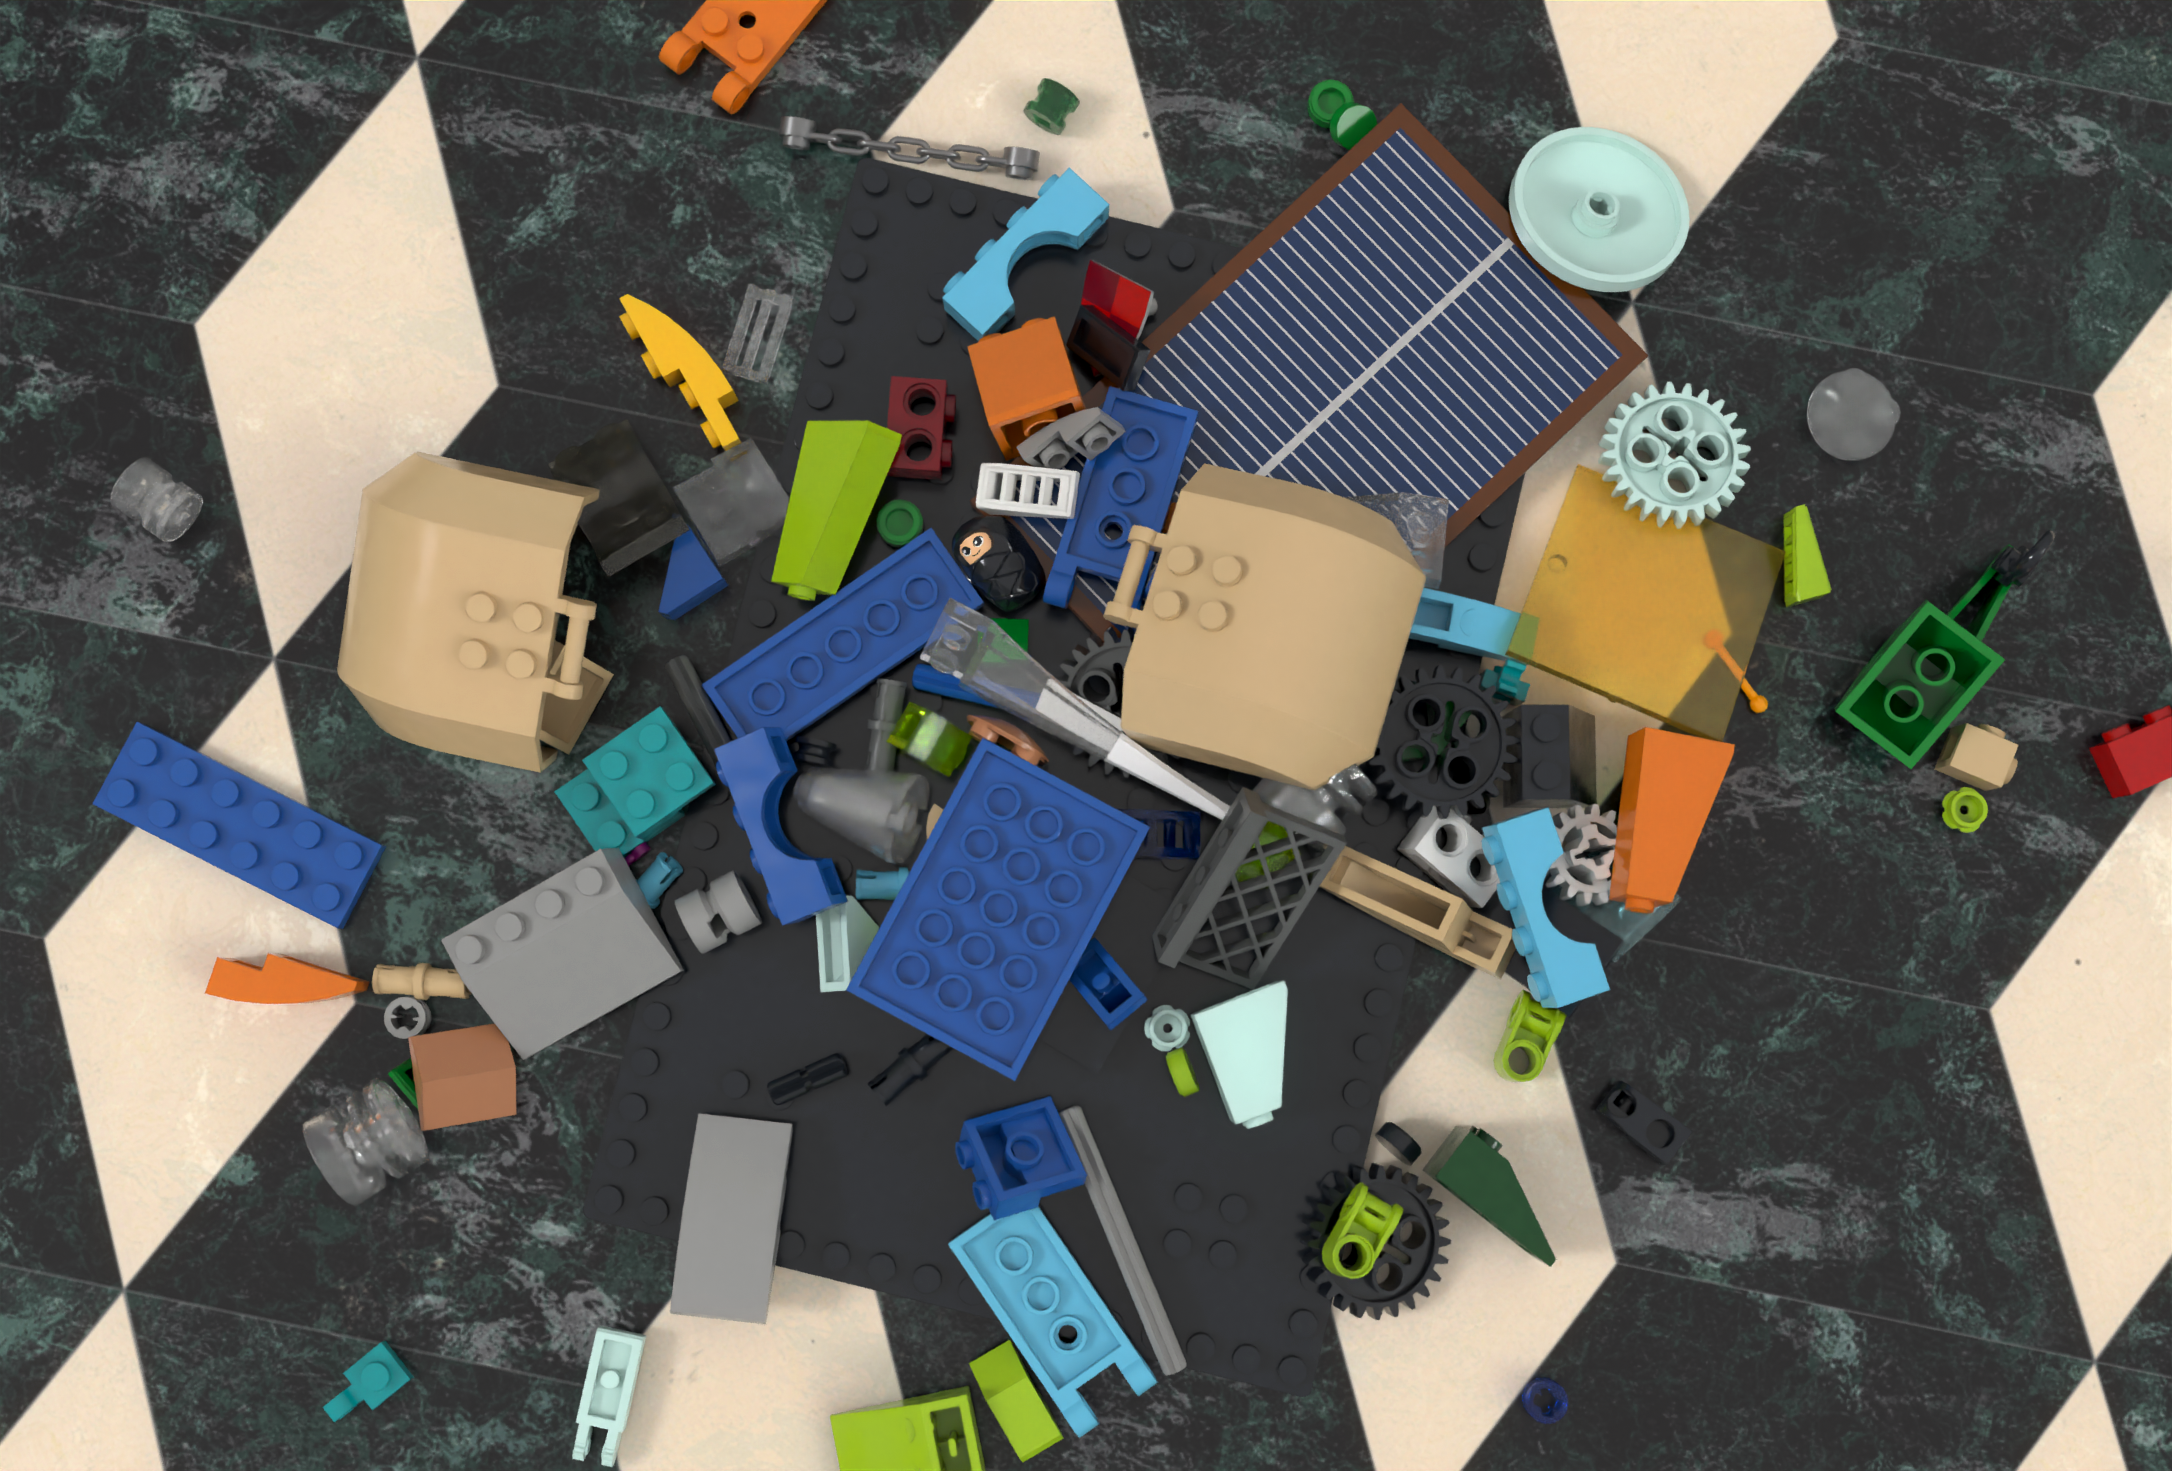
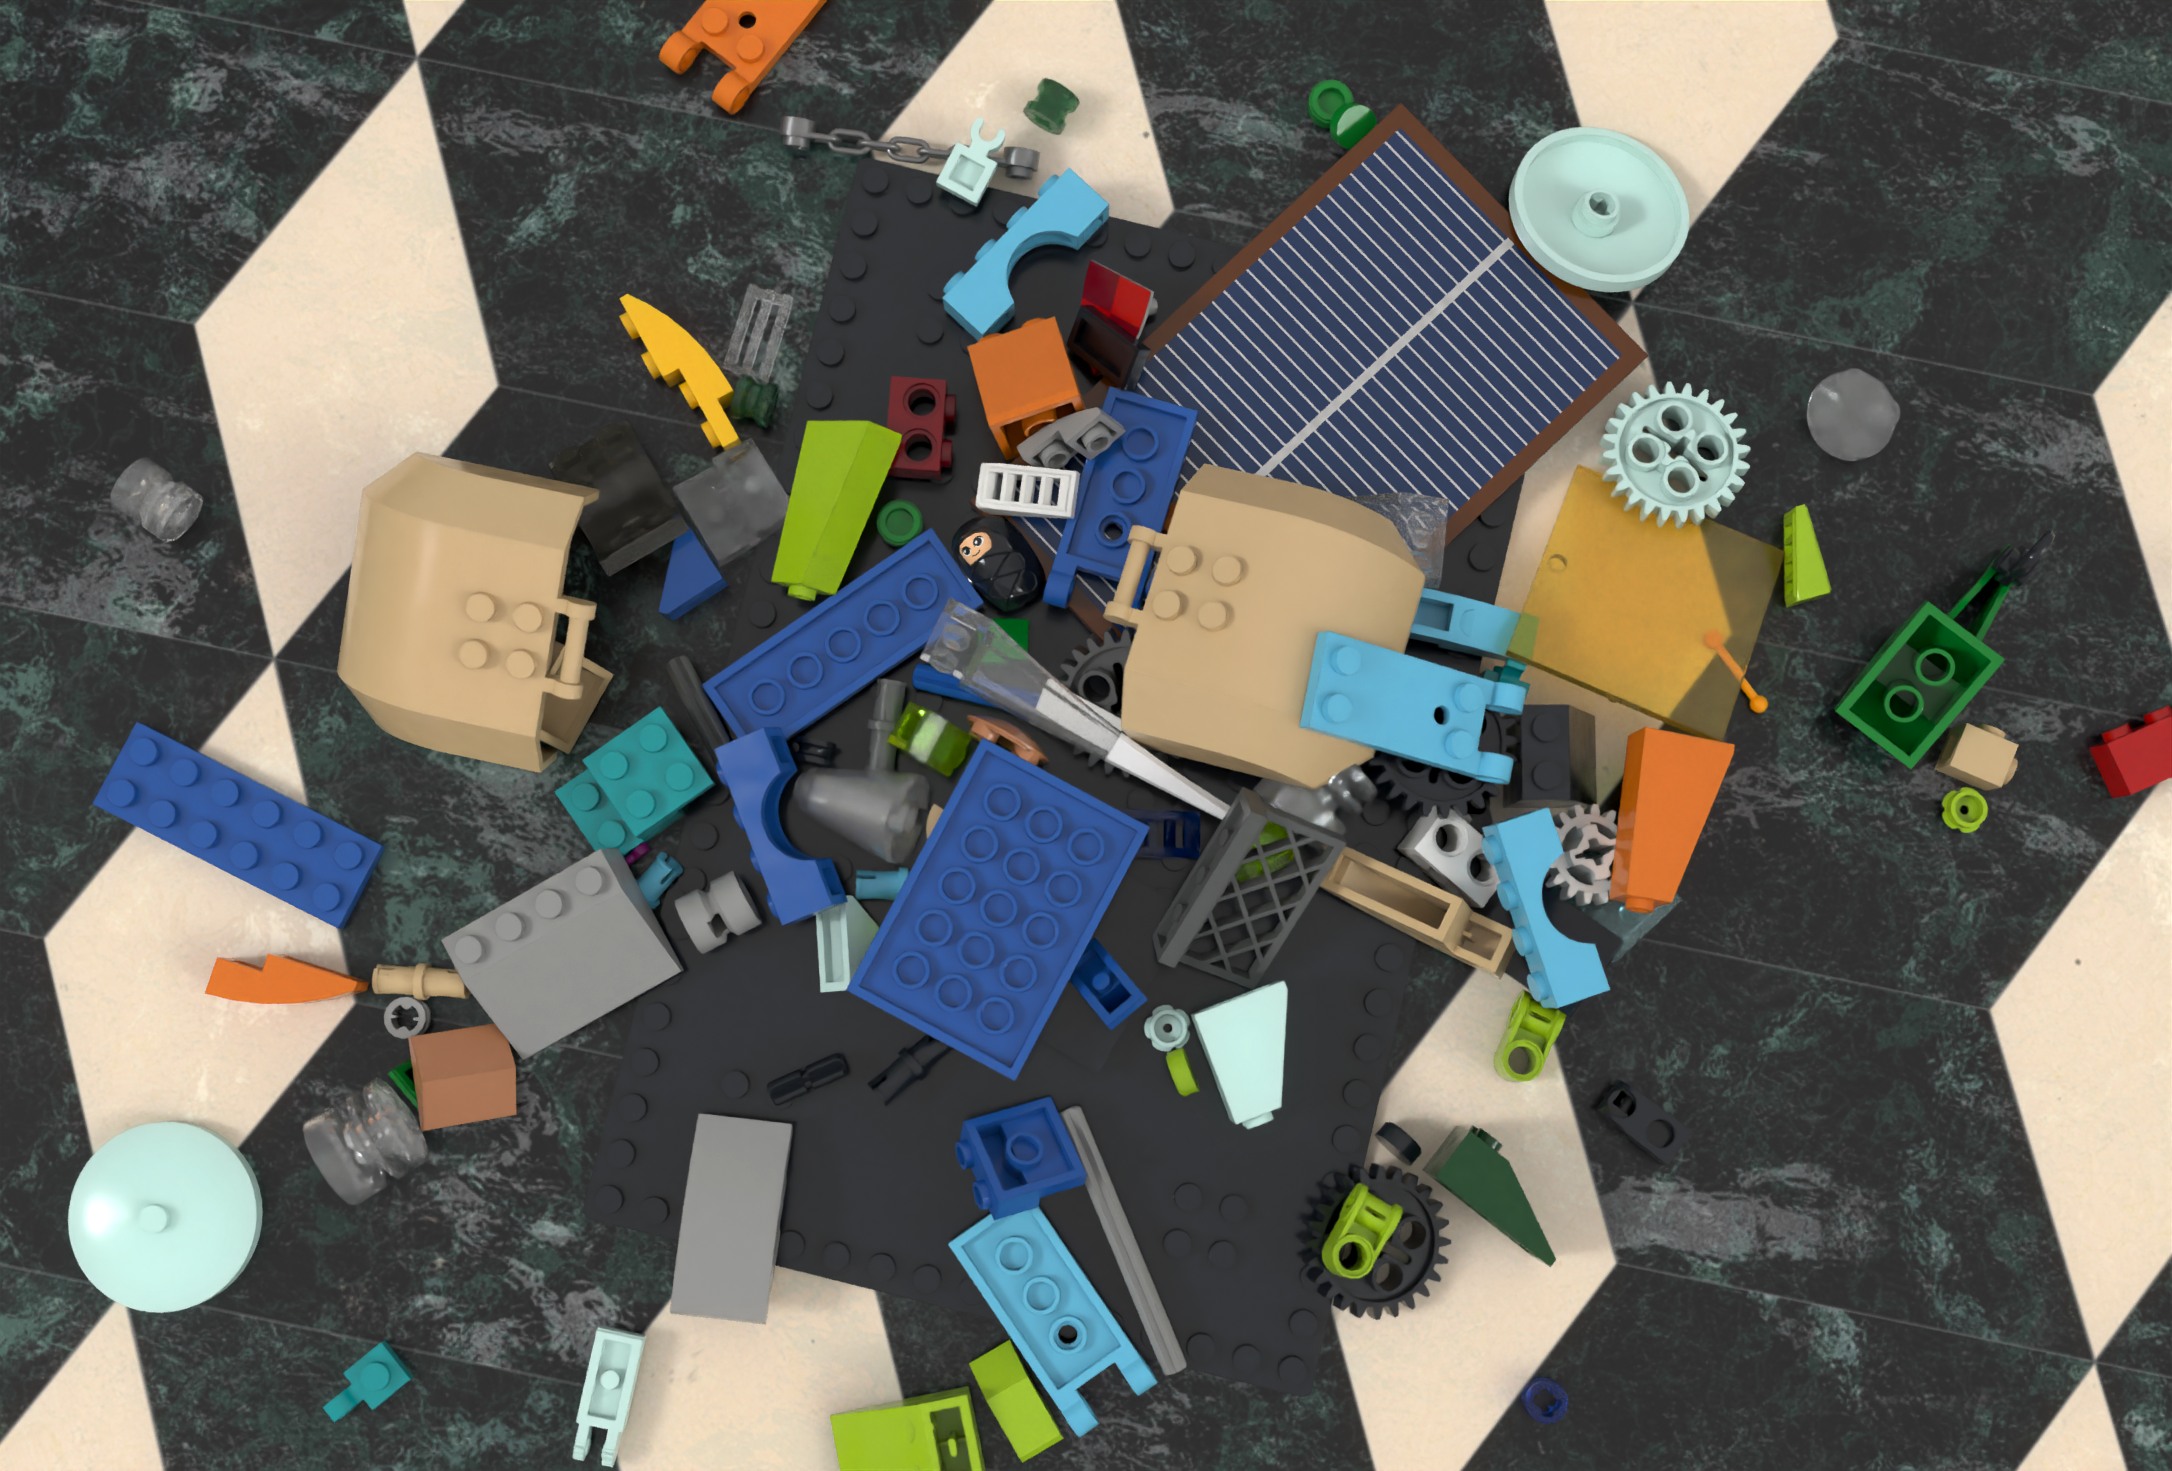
none -> light aqua dish [68,1121,263,1313]
none -> clear green wheel [730,373,780,428]
none -> light aqua plate [936,117,1005,207]
none -> medium azure hinge [1299,631,1527,784]

